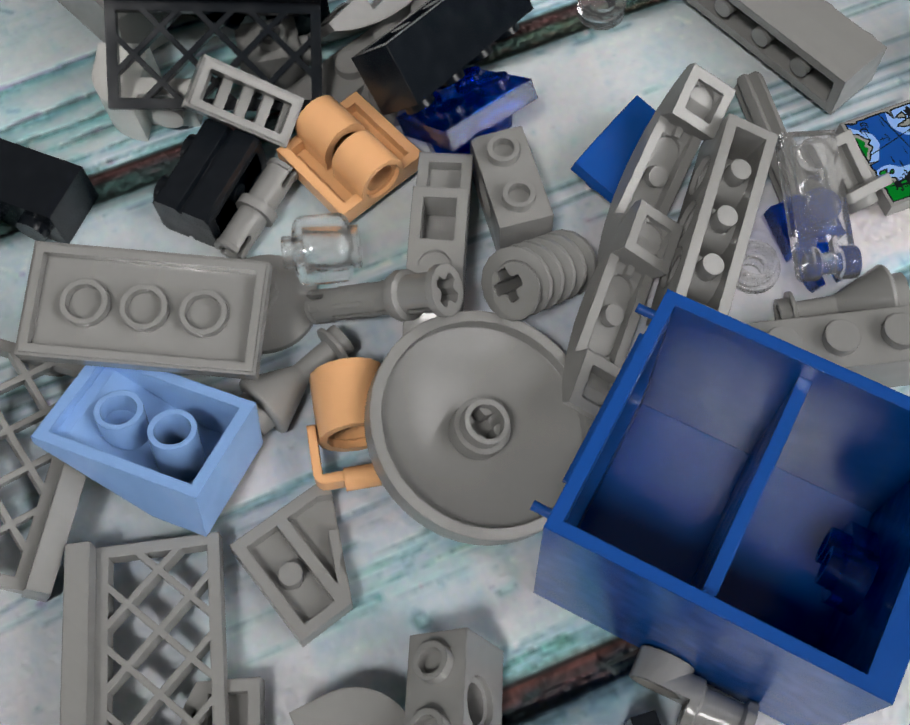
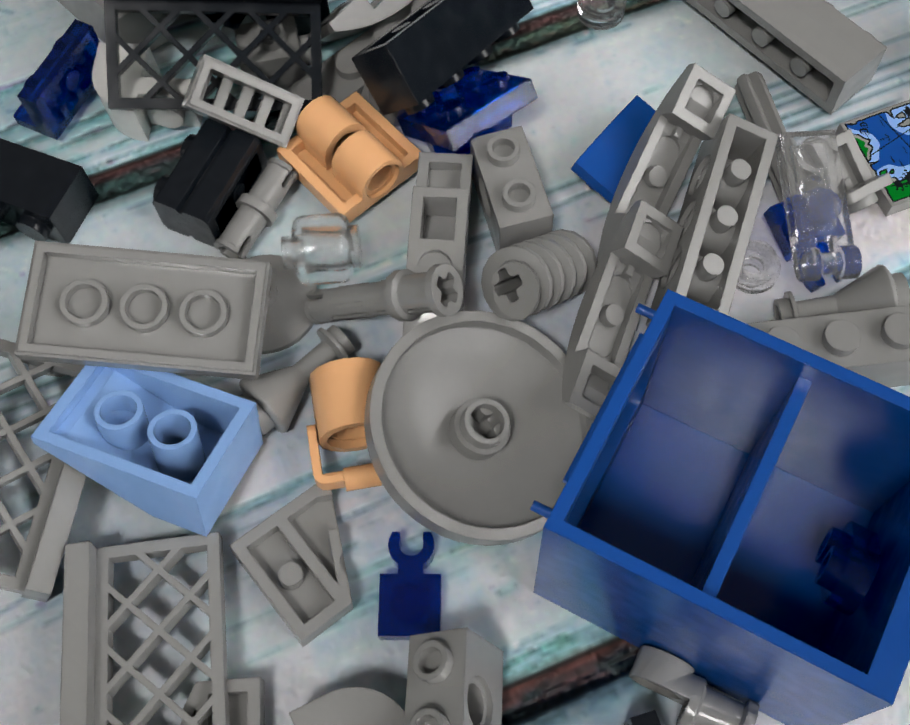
none -> clear blue bracket [14,19,100,140]
none -> clear blue plate [378,532,442,640]

